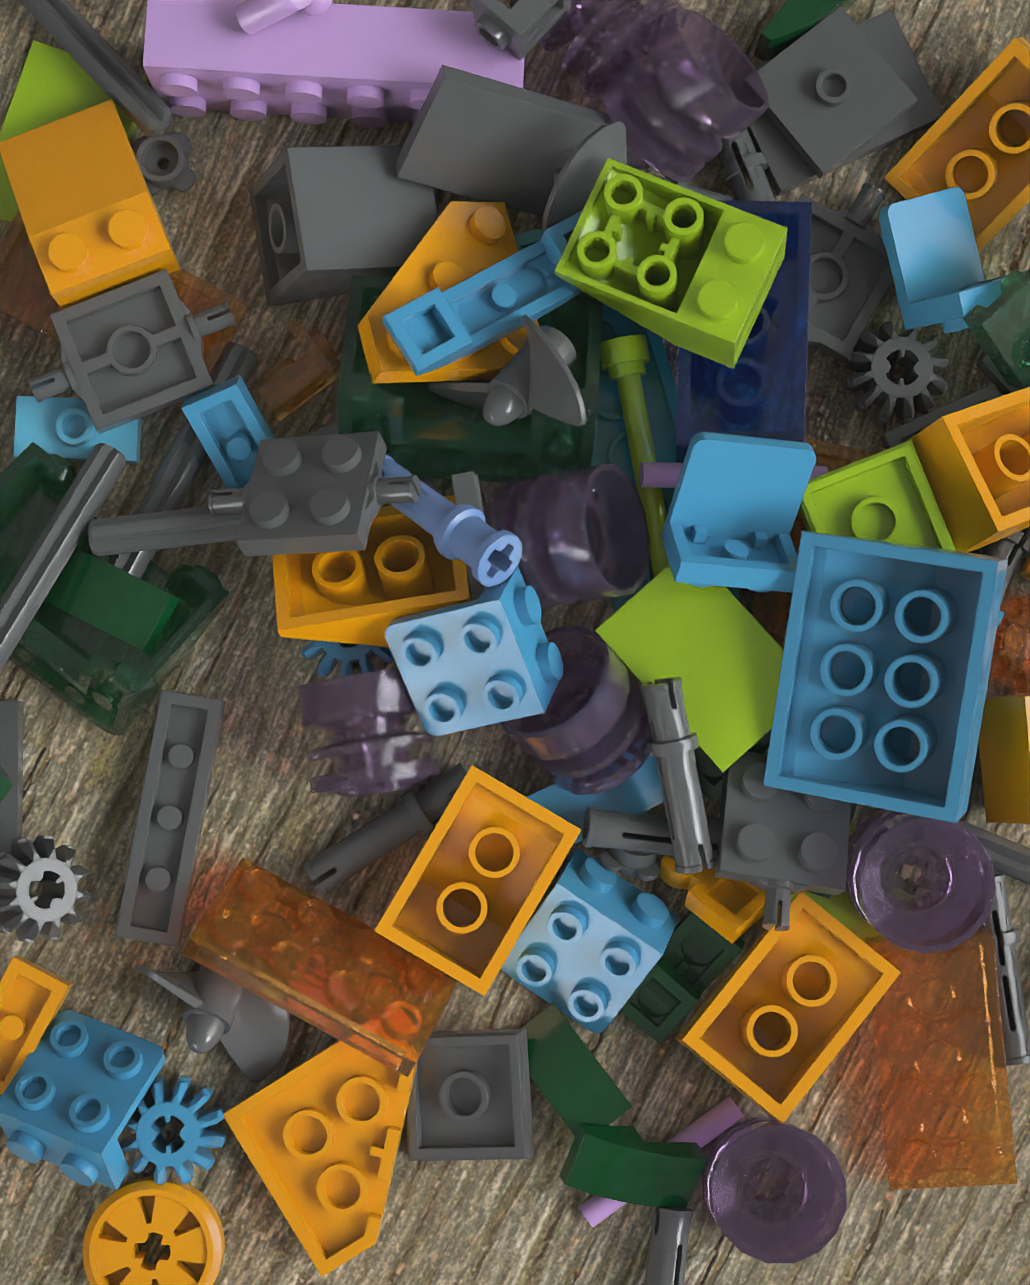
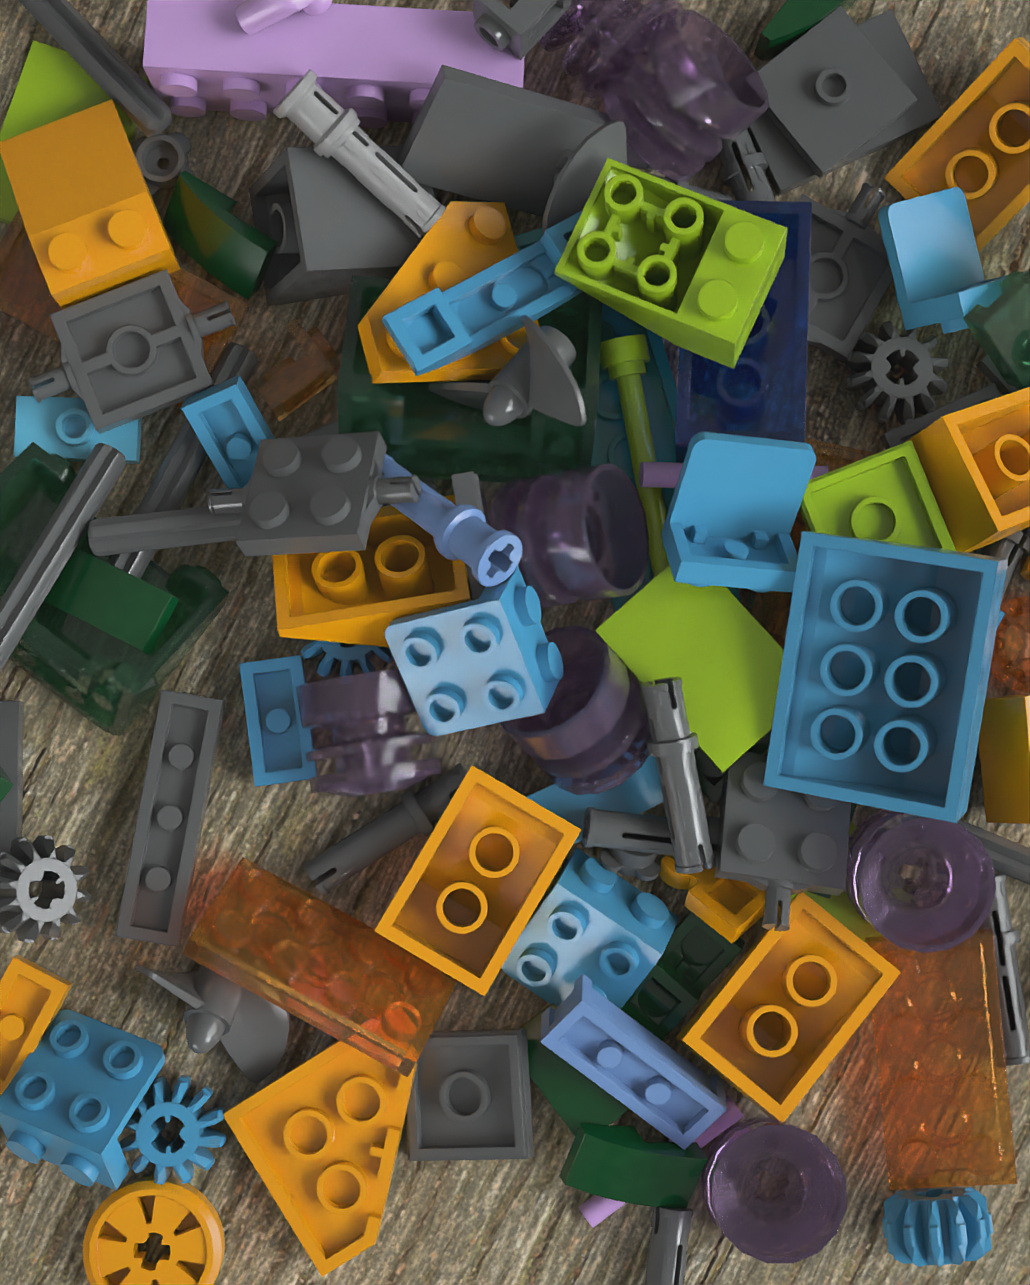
none -> dark green slope [162,170,278,300]
none -> dark azure plate [239,655,319,787]
none -> light grey pin [272,69,446,238]
none -> medium blue container [540,974,727,1150]
none -> dark azure gear [882,1185,993,1267]

